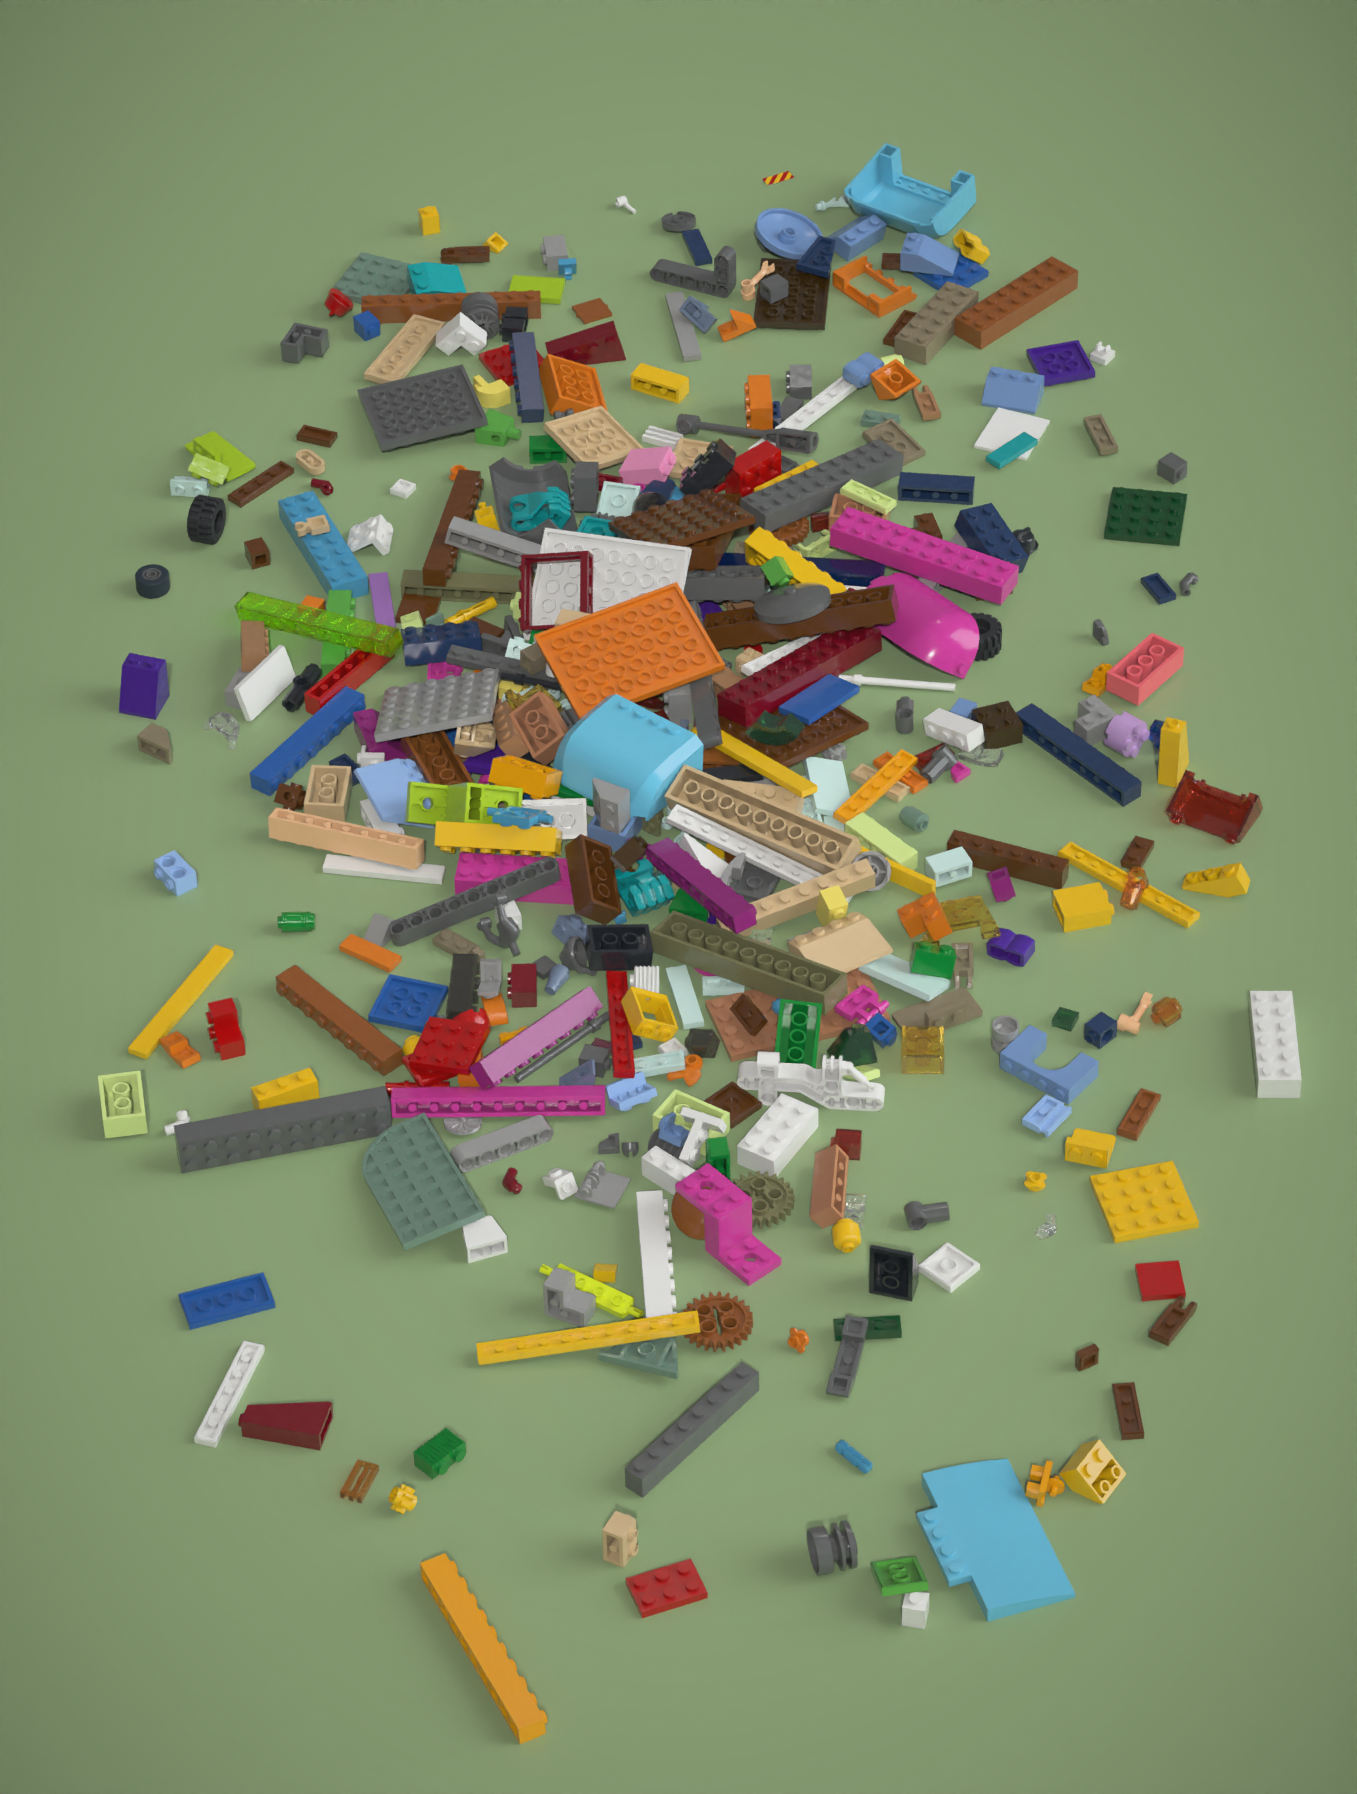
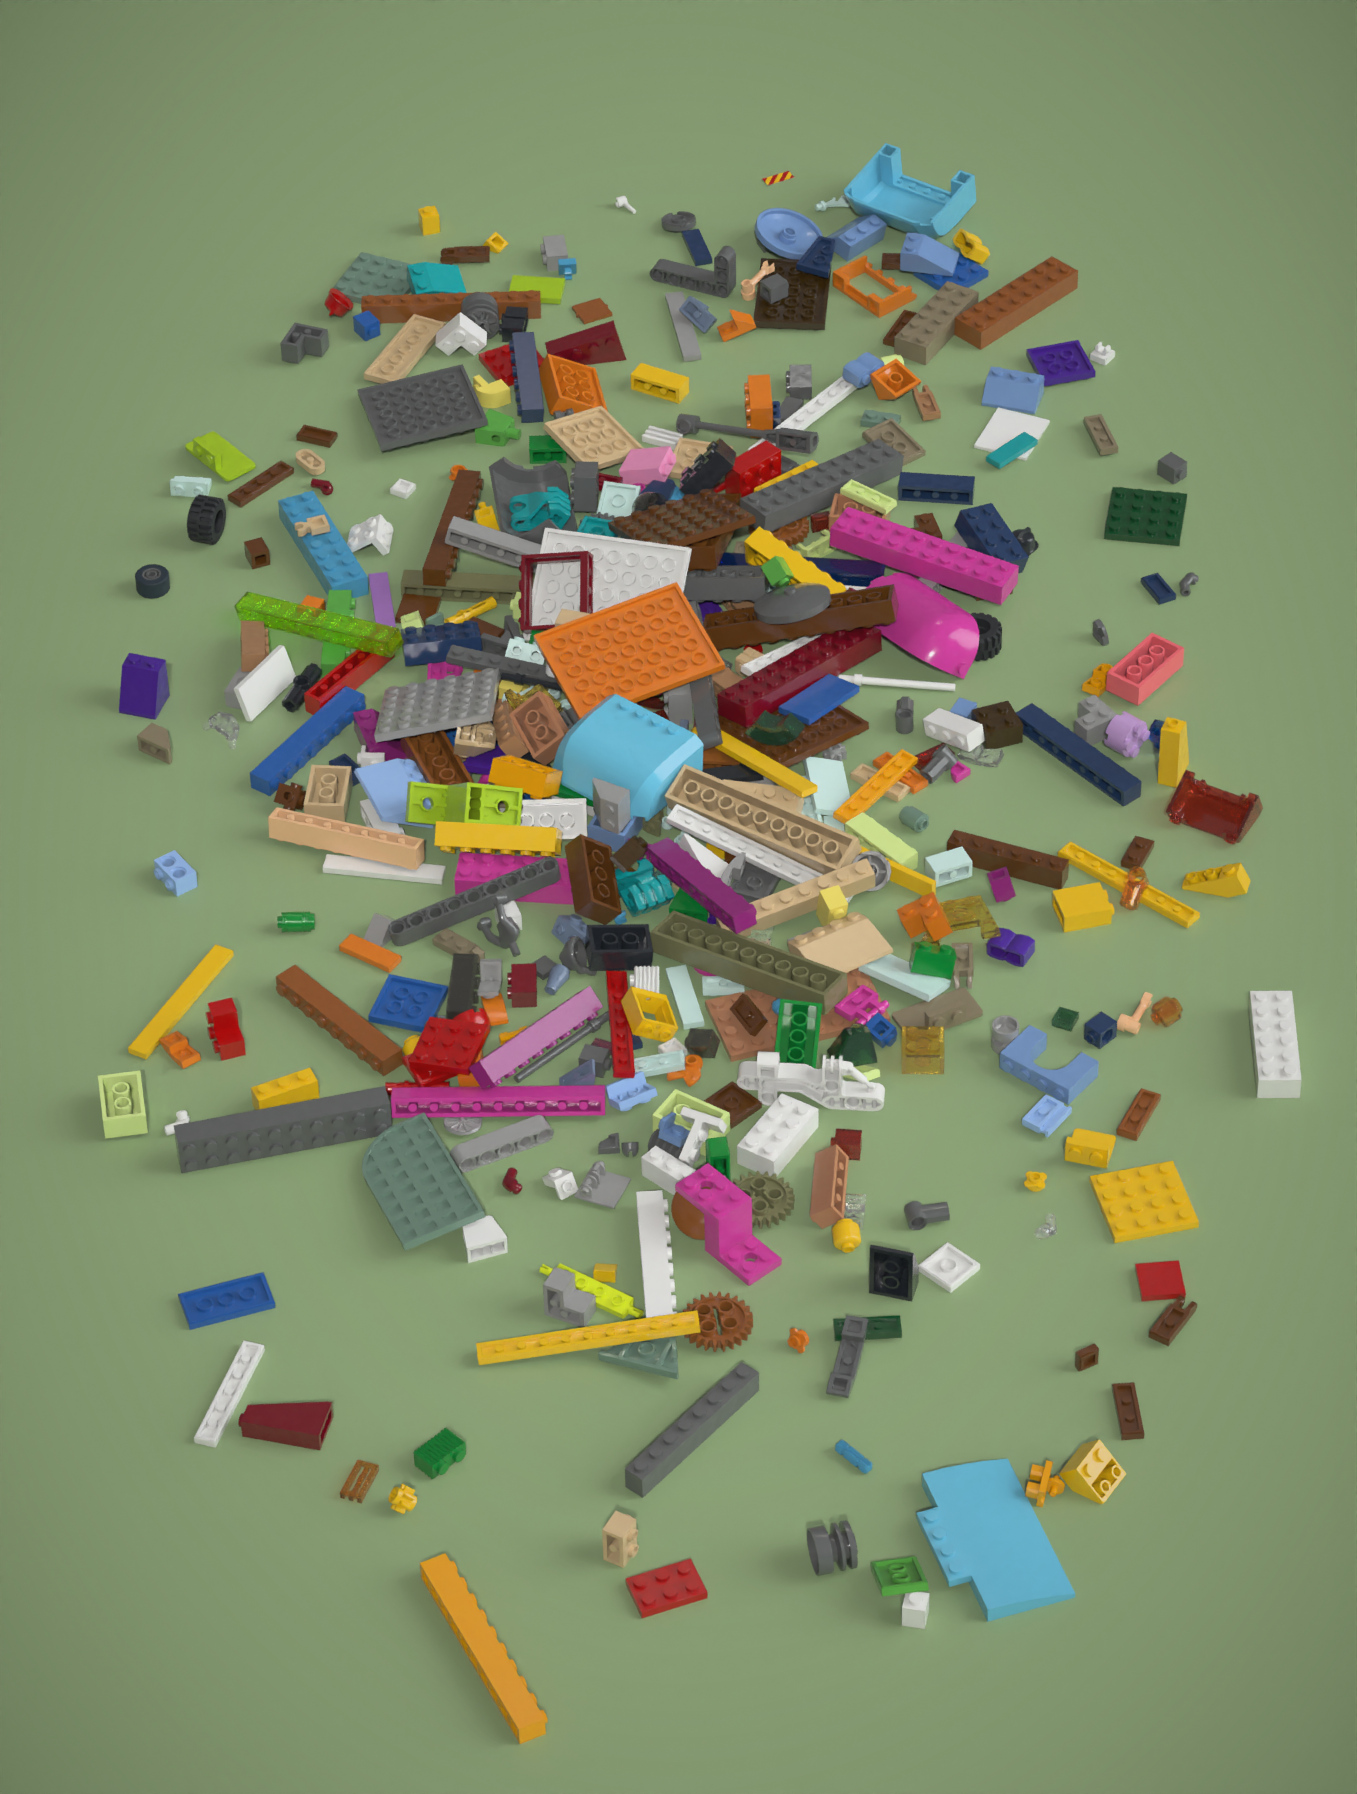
lime bracket [188,453,230,486] -> none
dark azure plate [487,806,553,829] -> none
dark tan brick [520,643,546,676] -> none

